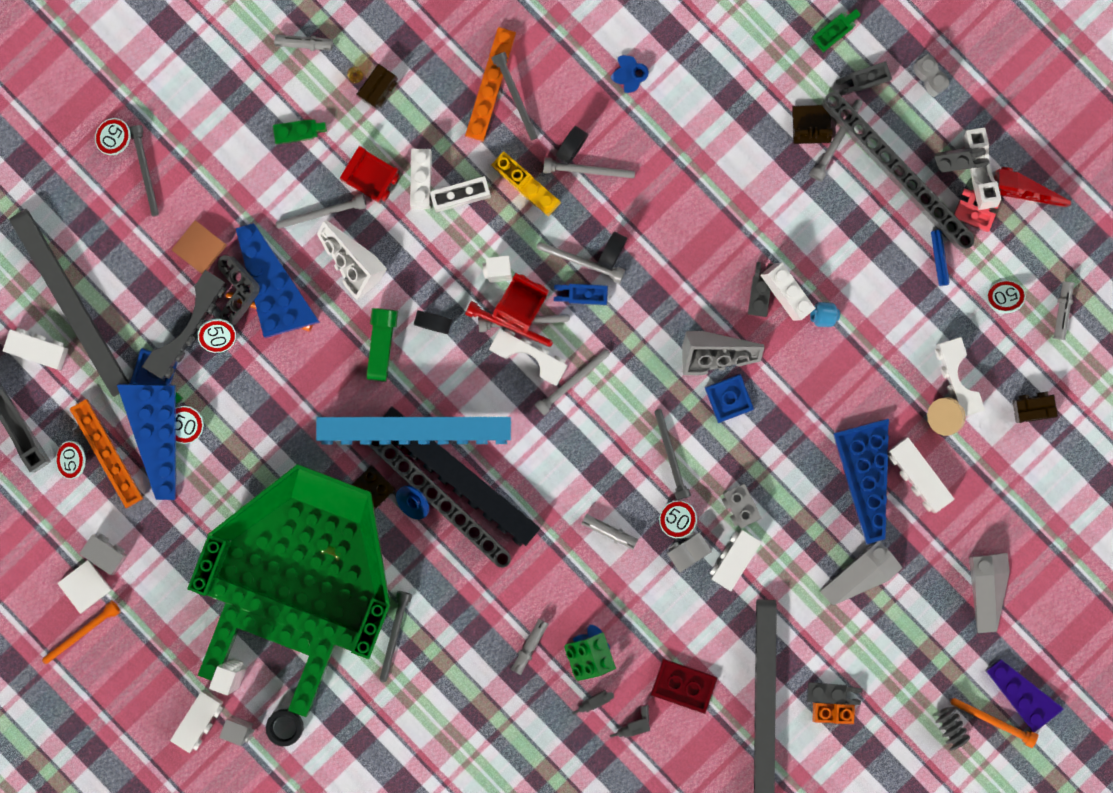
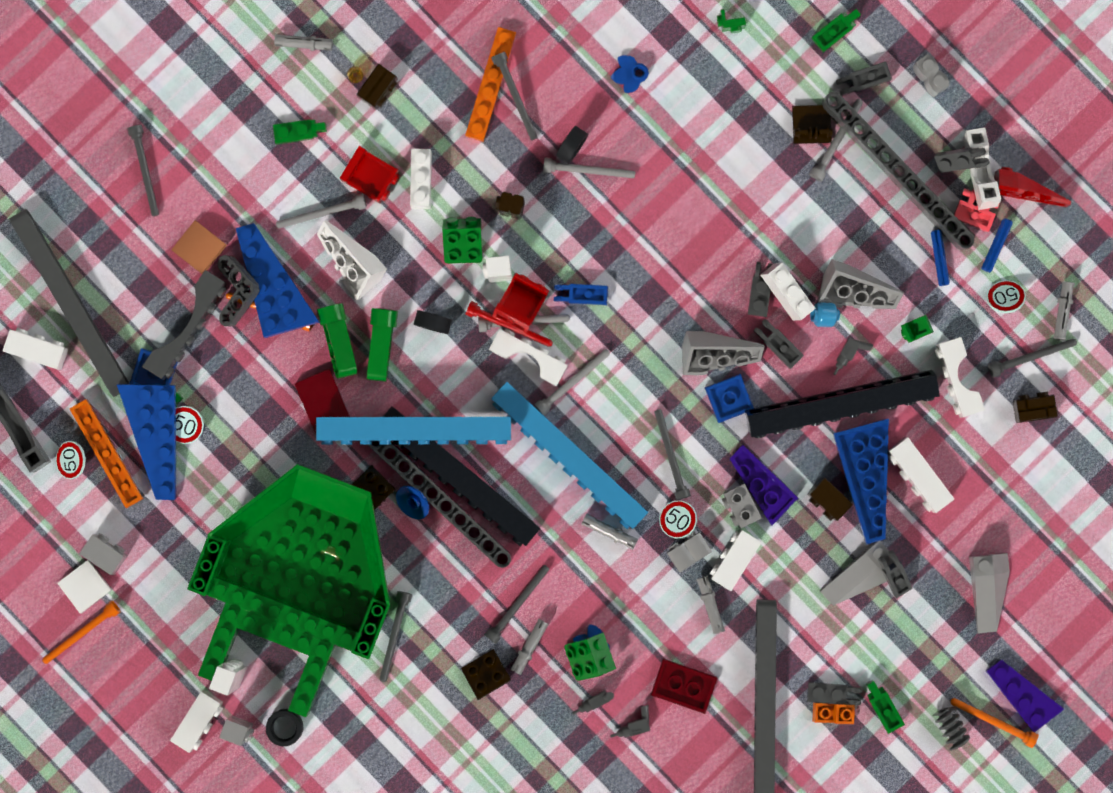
piece [95,118,131,156] -> none
piece [198,318,236,353] -> none
white brick [430,176,491,213] -> none
yellow slope [491,151,561,217] -> none
light grey piece [537,242,625,284] -> none
black tyre [598,231,627,270] -> none
tan tile [927,397,966,436] -> none
none -> dark red tile [295,369,350,434]
none -> green beam [317,303,357,378]
none -> green bracket [442,217,482,264]
none -> dark brown hinge [461,649,511,700]
none -> dark grey piece [484,565,550,644]
none -> dark azure brick [491,382,648,529]
none -> dark brown brick [495,192,525,220]
none -> light grey pin [696,575,725,634]
none -> green bracket [717,9,746,33]
none -> dark purple wing [729,445,798,526]
none -> black brick [745,370,940,438]
none -> dark grey hinge [754,319,804,369]
none -> dark brown brick [807,478,853,521]
none -> light grey wedge [818,259,904,309]
none -> dark grey piece [834,337,873,375]
none -> green hinge [866,680,905,734]
none -> dark grey hinge [878,550,913,599]
none -> green bracket [901,315,934,343]
none -> blue axle [982,218,1013,273]
none -> dark grey piece [988,339,1077,378]

